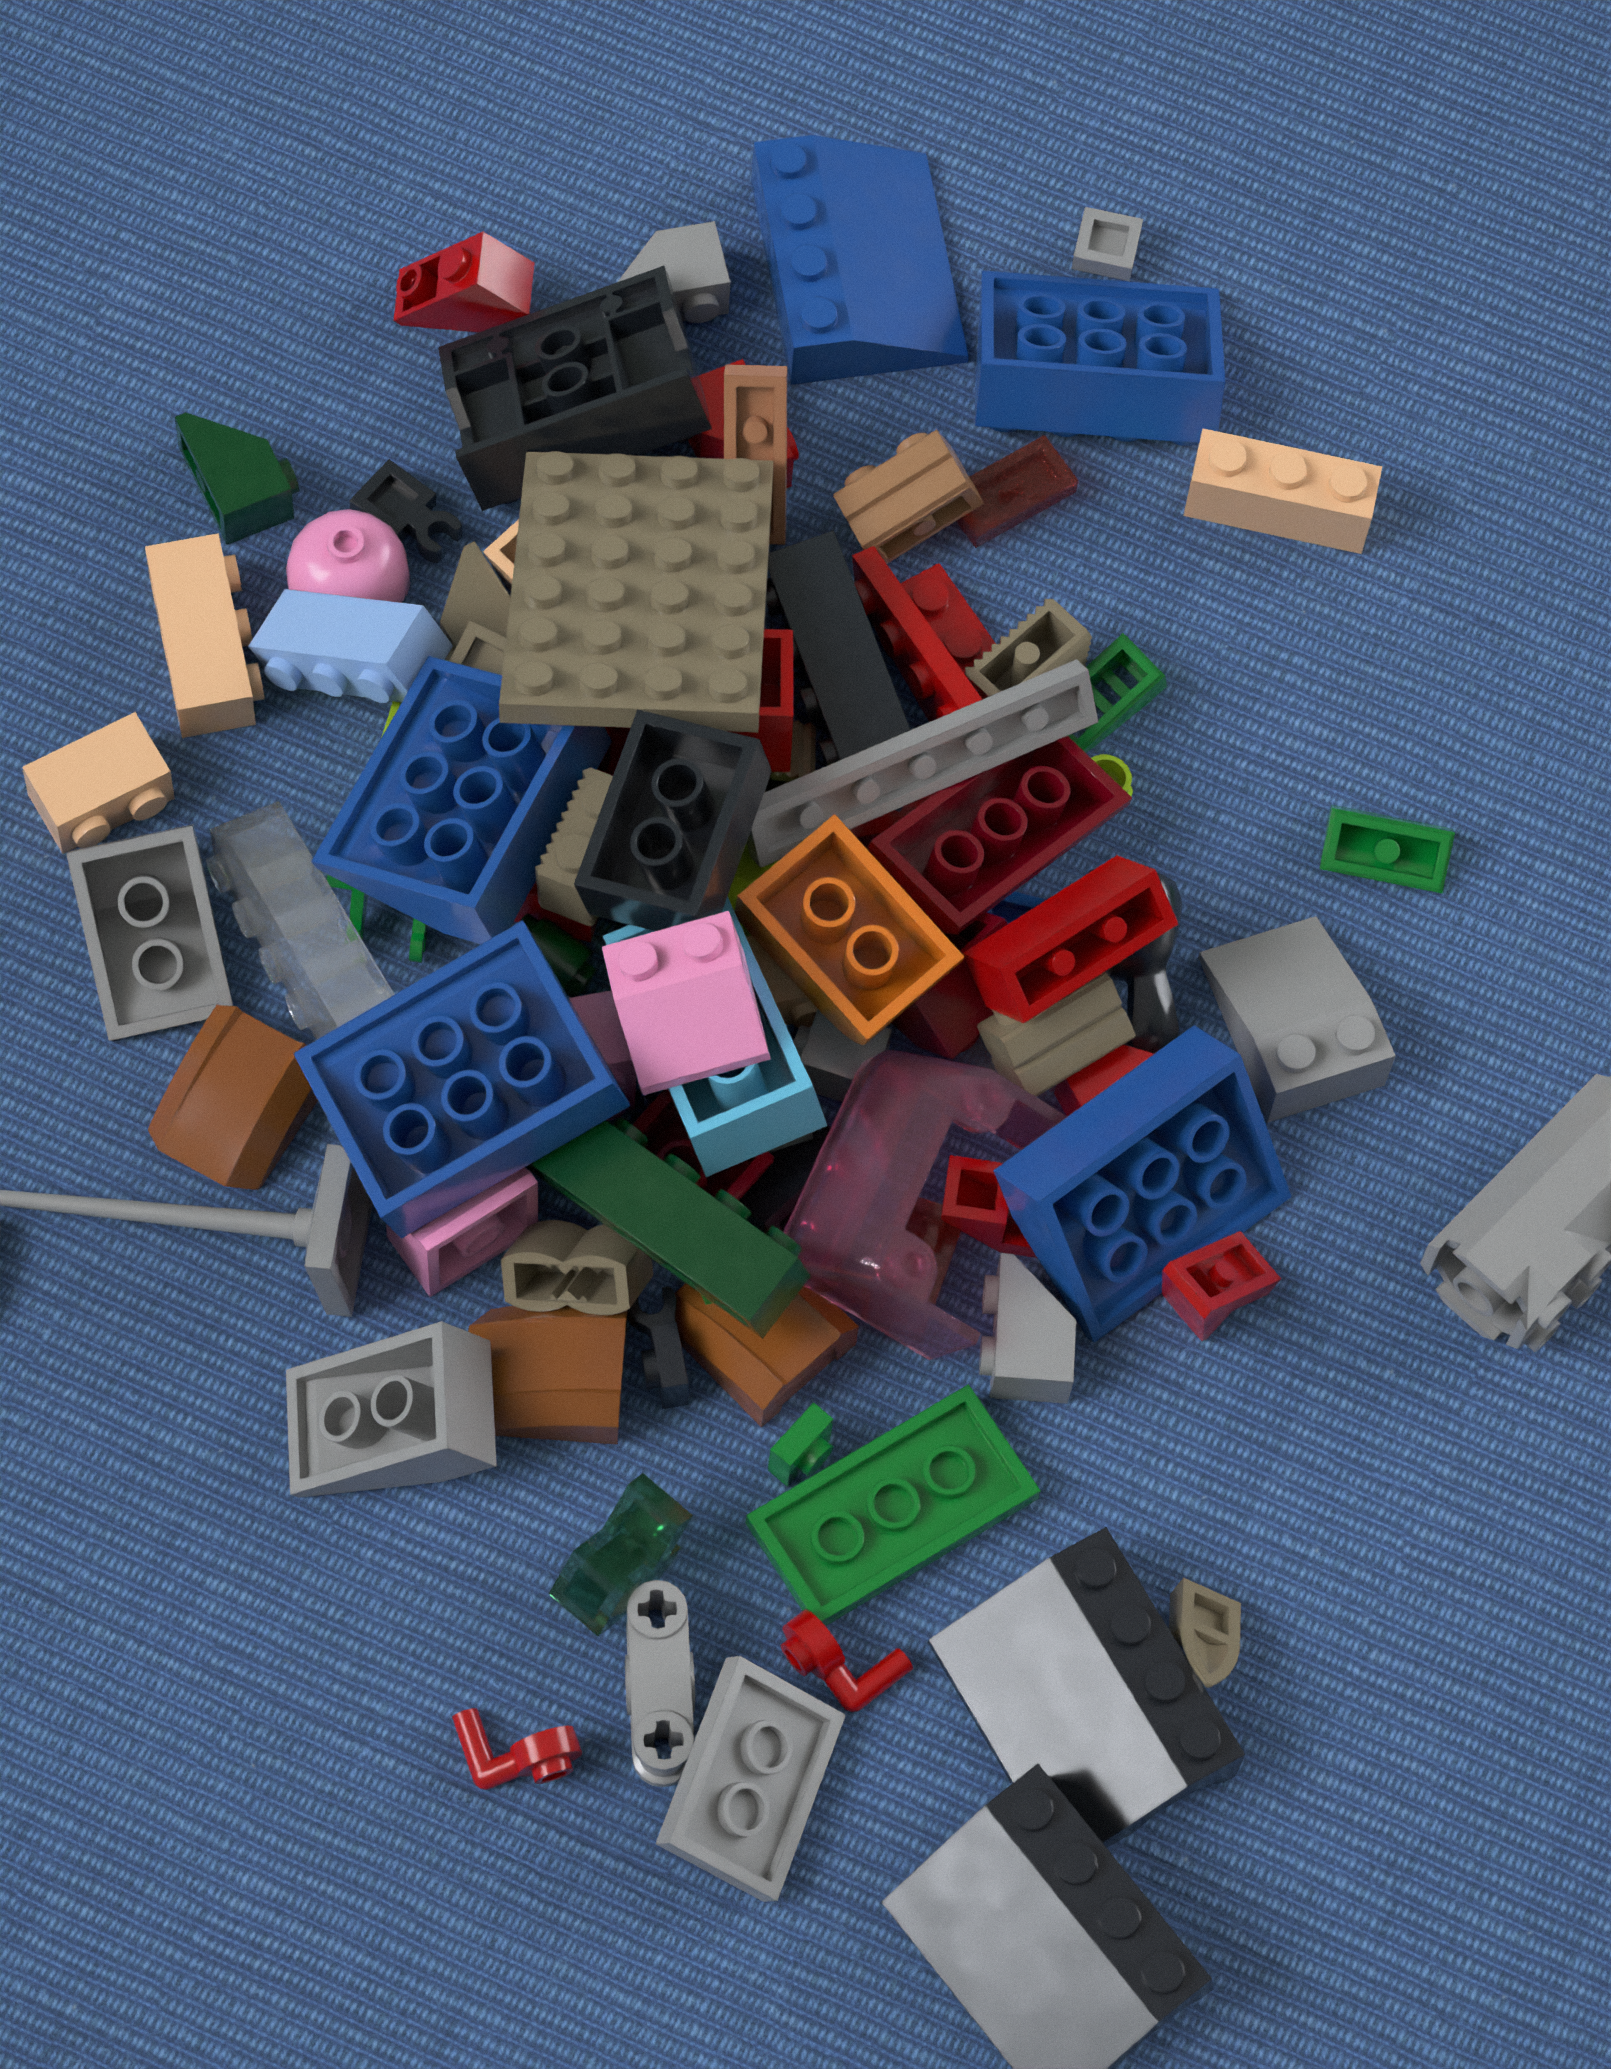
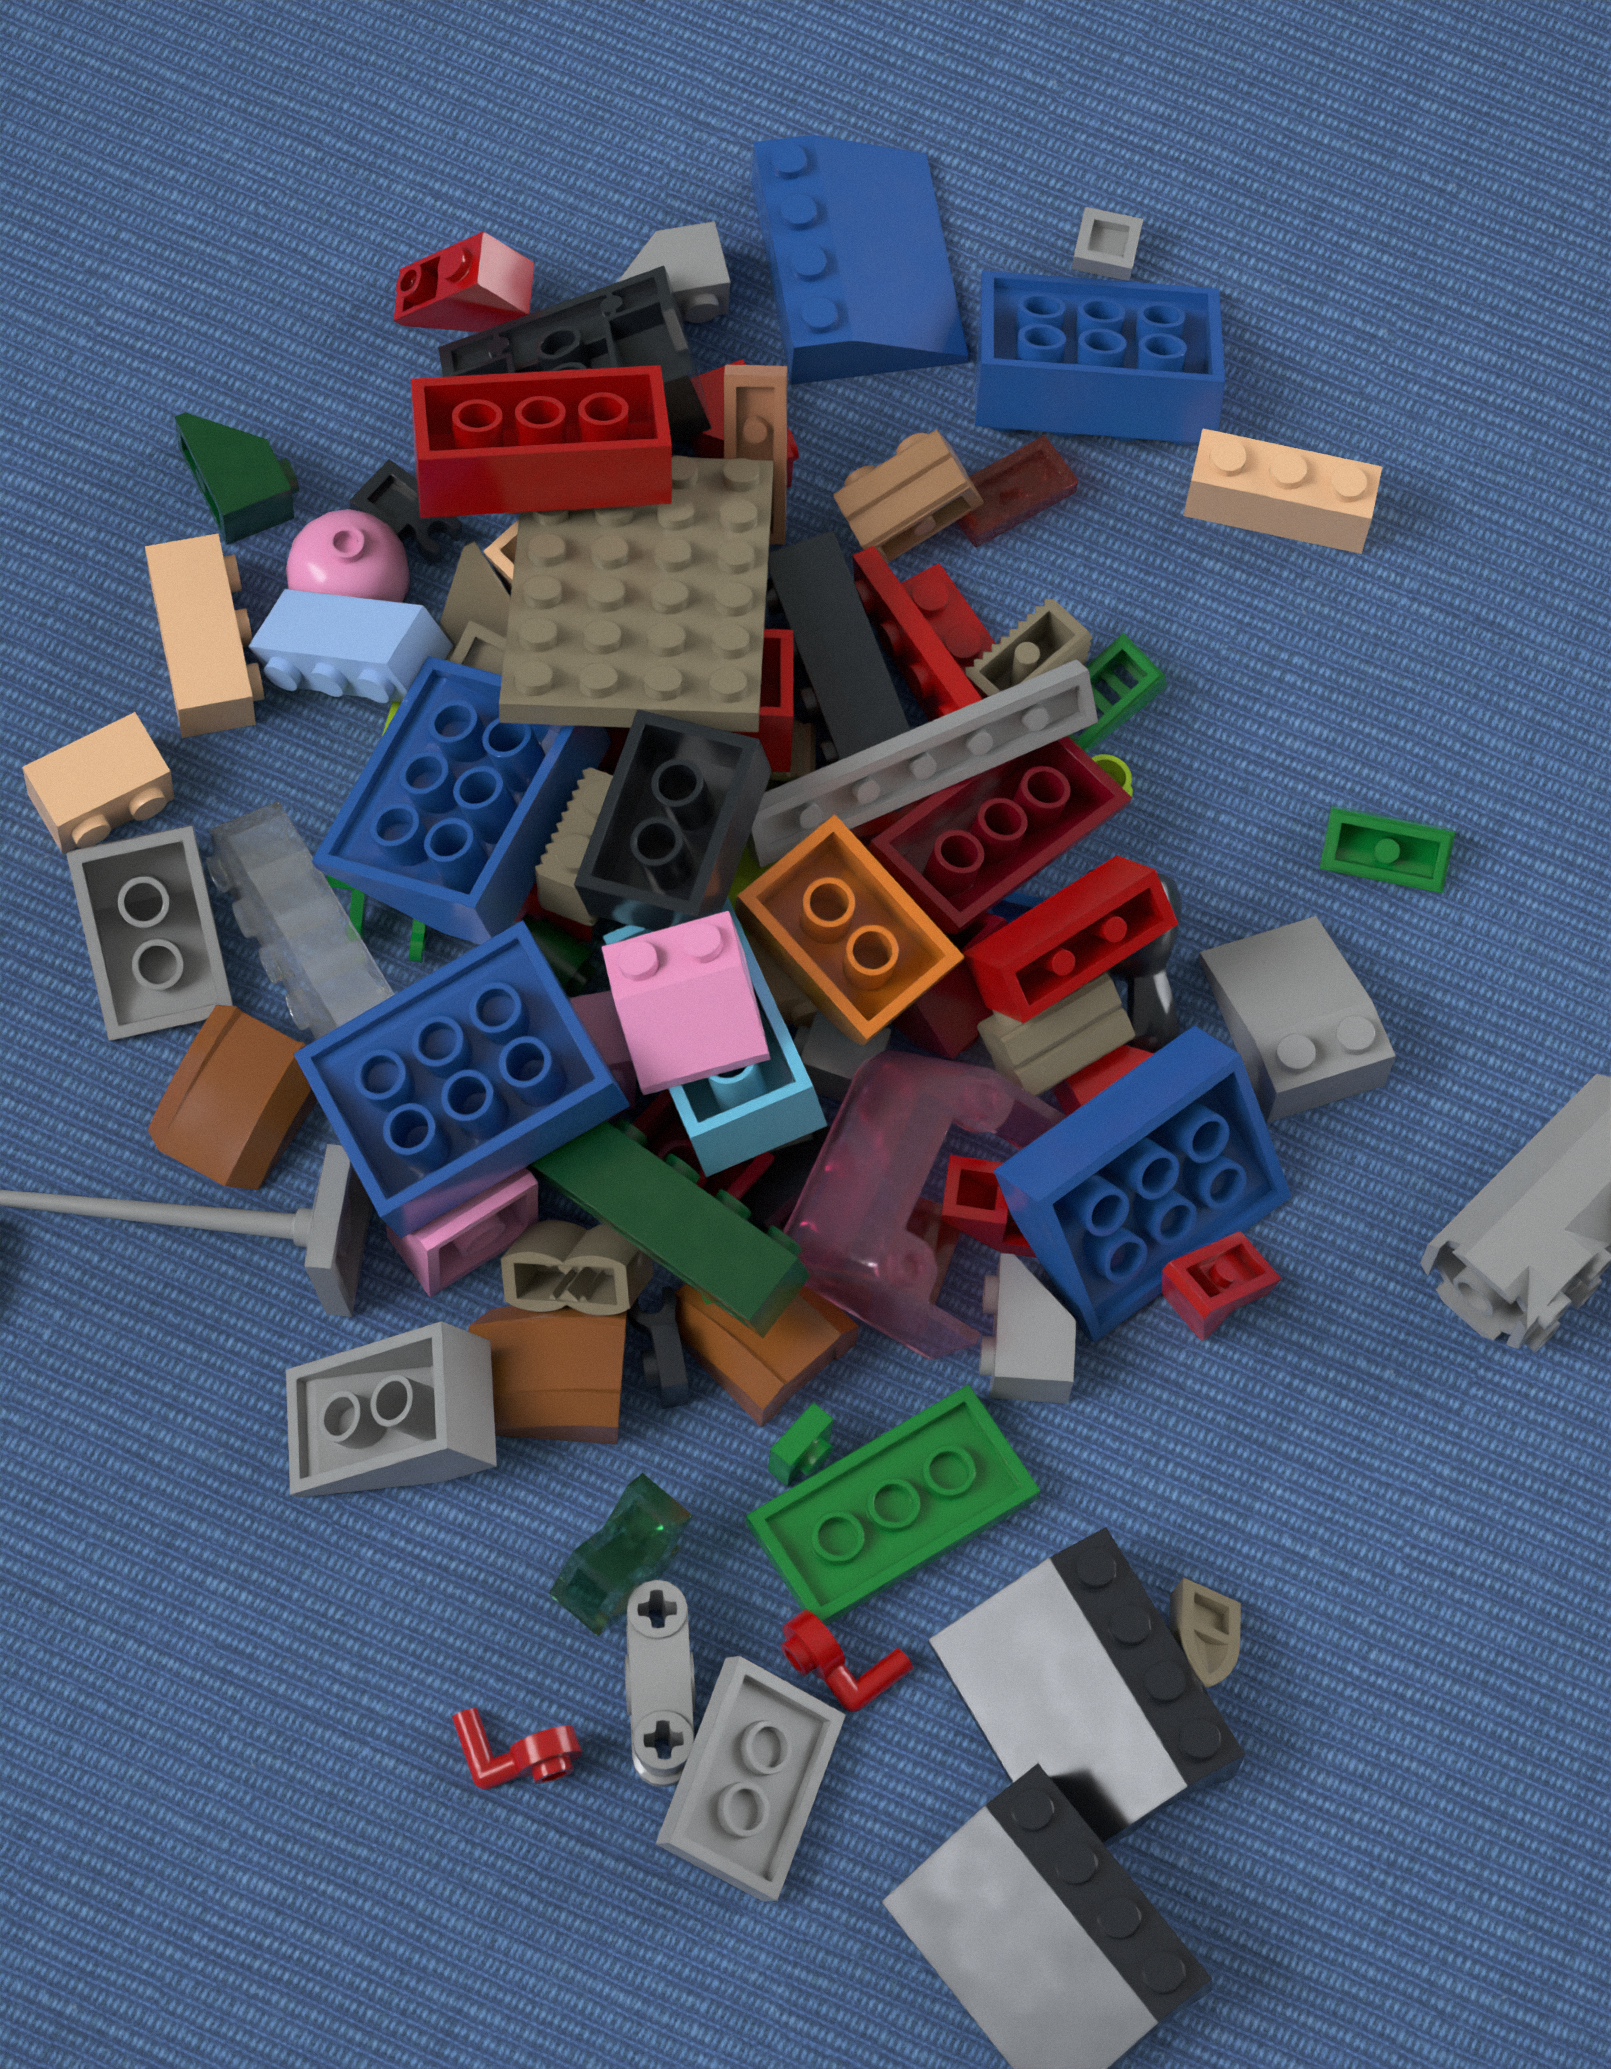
none -> red brick [411,365,672,518]

